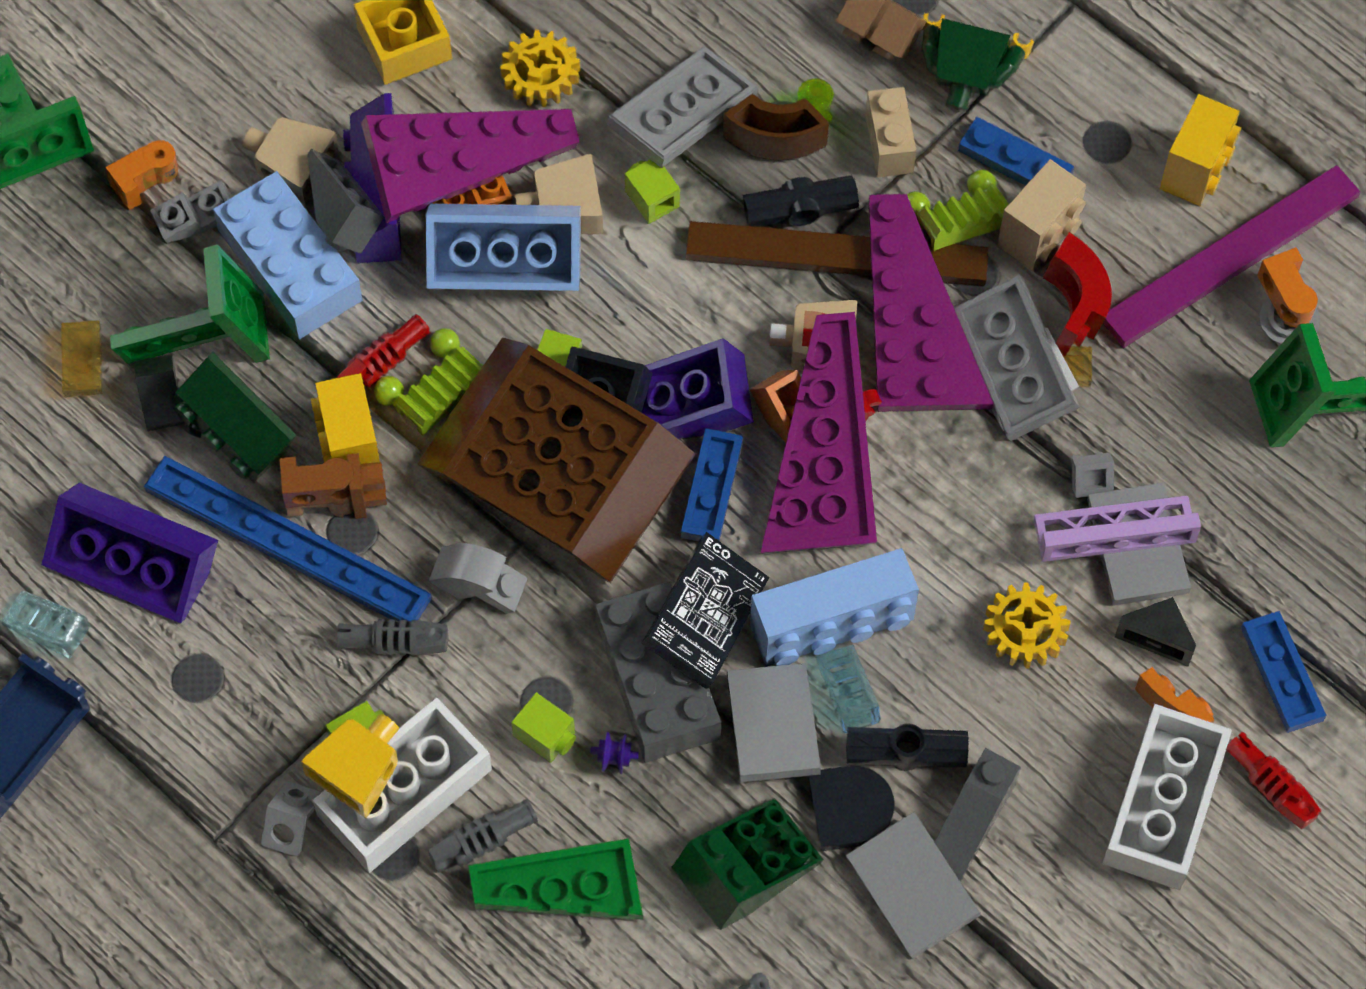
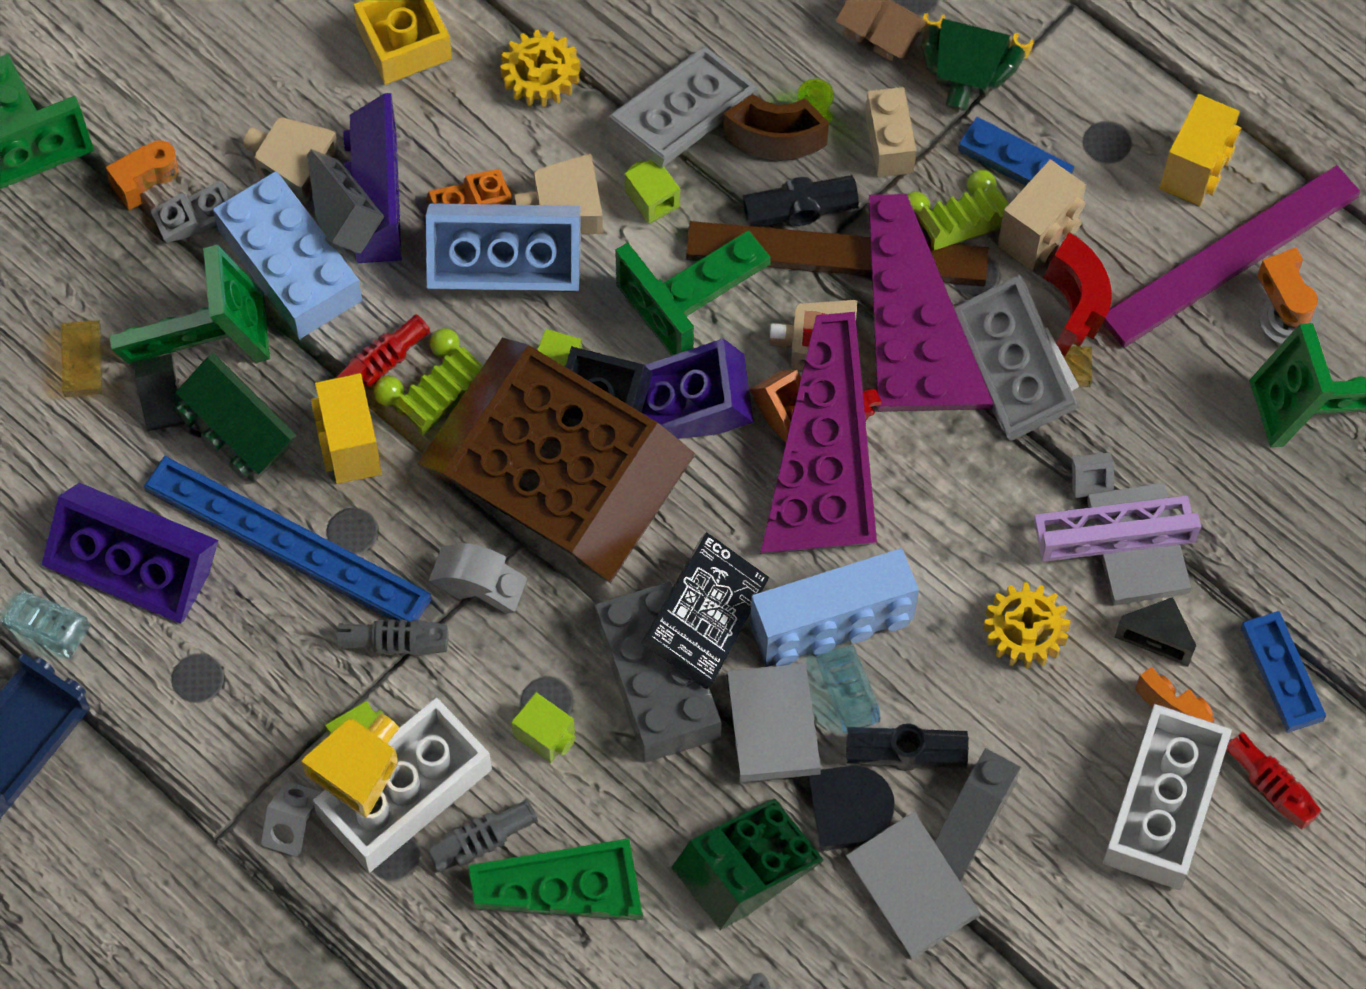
dark orange hips [280,453,387,519] -> none
magenta wing [361,109,580,223] -> none
dark purple wheel [590,732,639,774] -> none
blue plate [681,428,743,541] -> none
none -> green piece [615,230,771,356]

